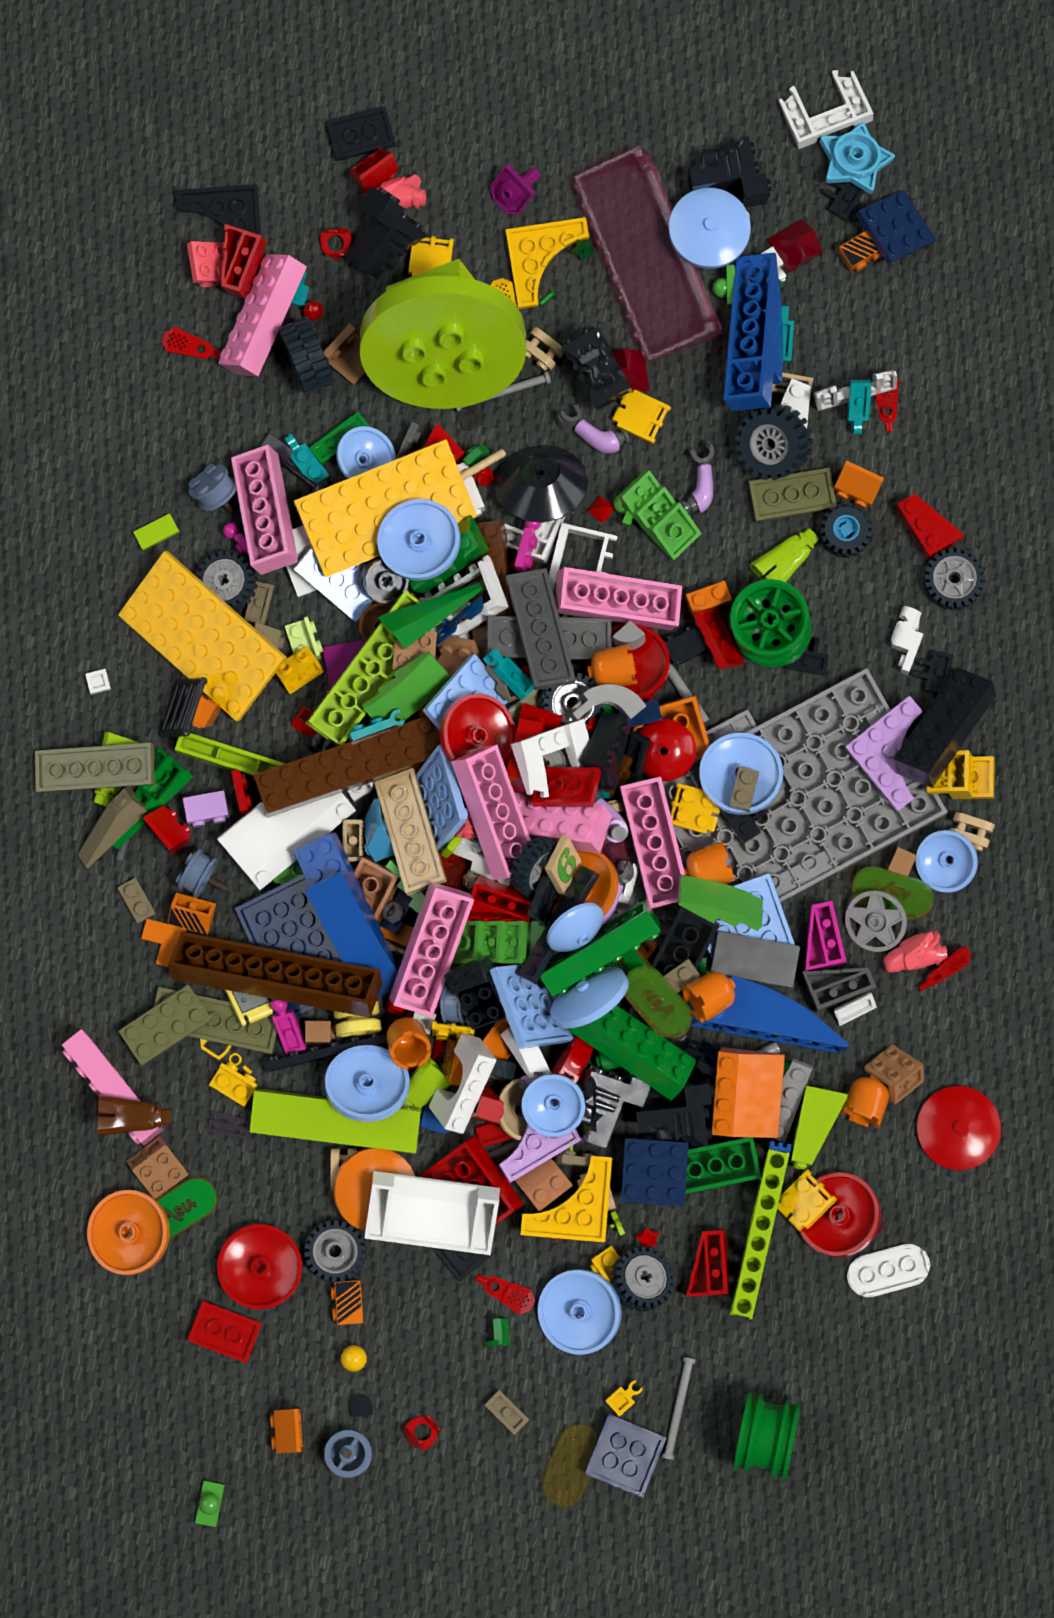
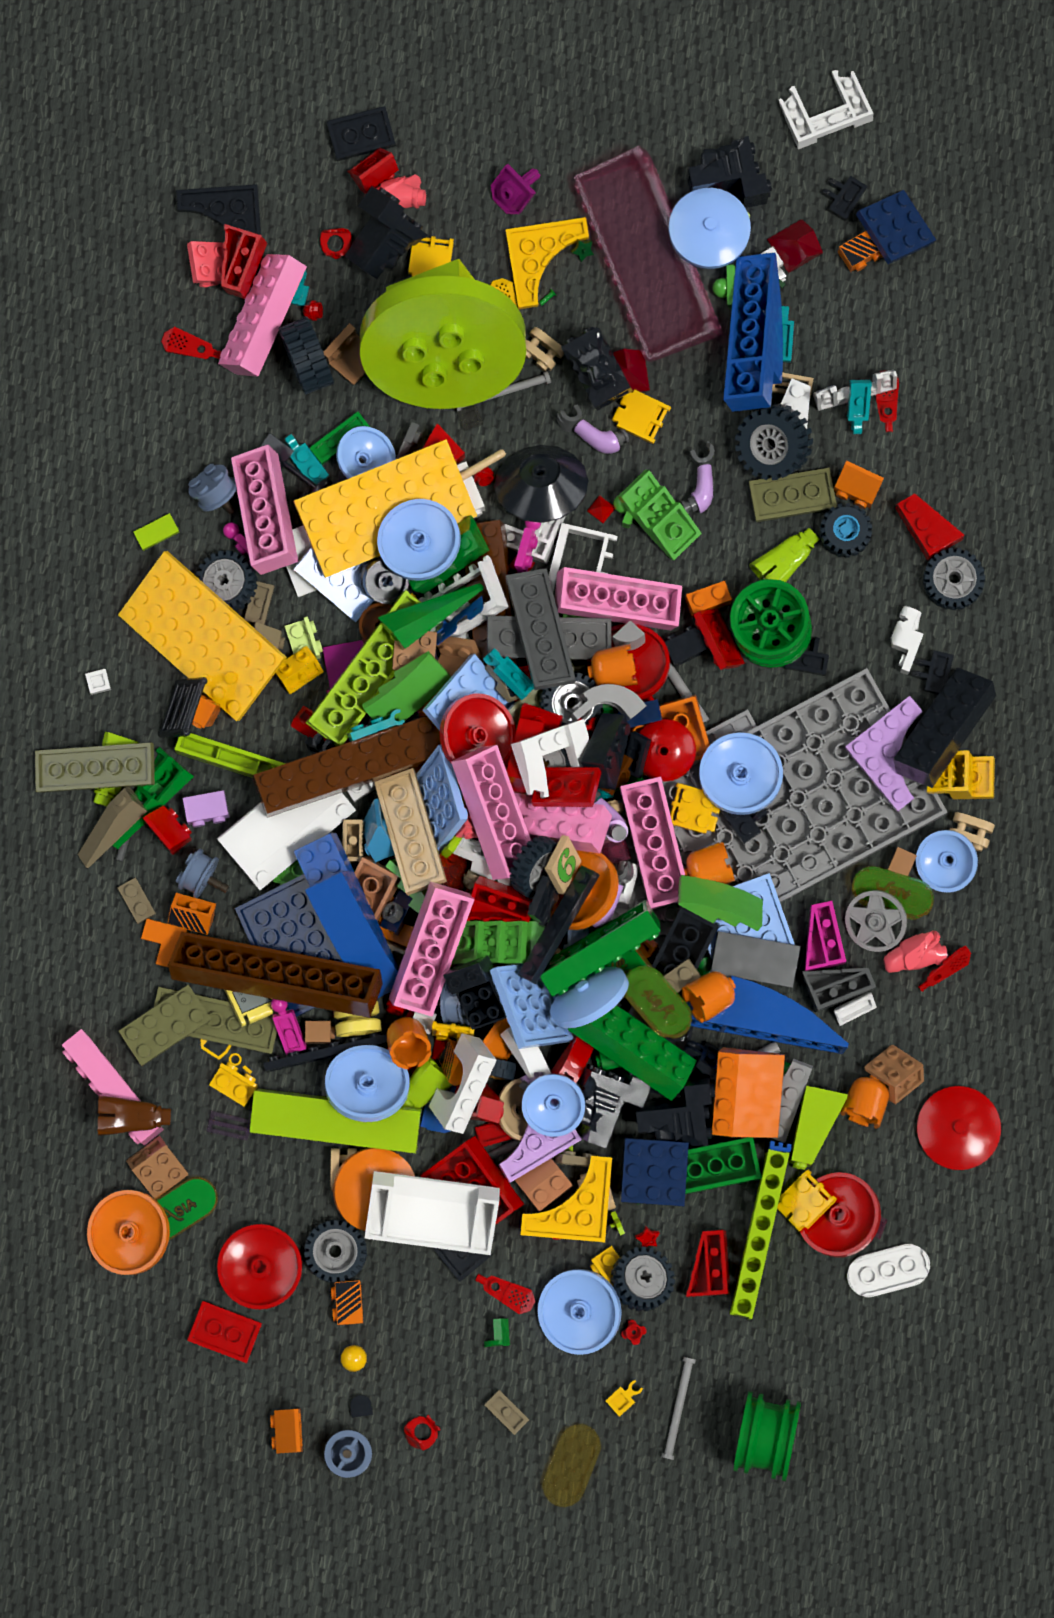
bright green tile [195,1481,225,1527] -> none
red plate [231,769,253,817] -> none
green plate [463,444,491,466] -> none
light blue dish [547,903,604,952] -> none
plate [583,1413,666,1497] -> none
dark tan plate [729,766,759,812] -> none
medium azure plate [819,122,895,194] -> none
none -> red plate [621,1320,647,1345]

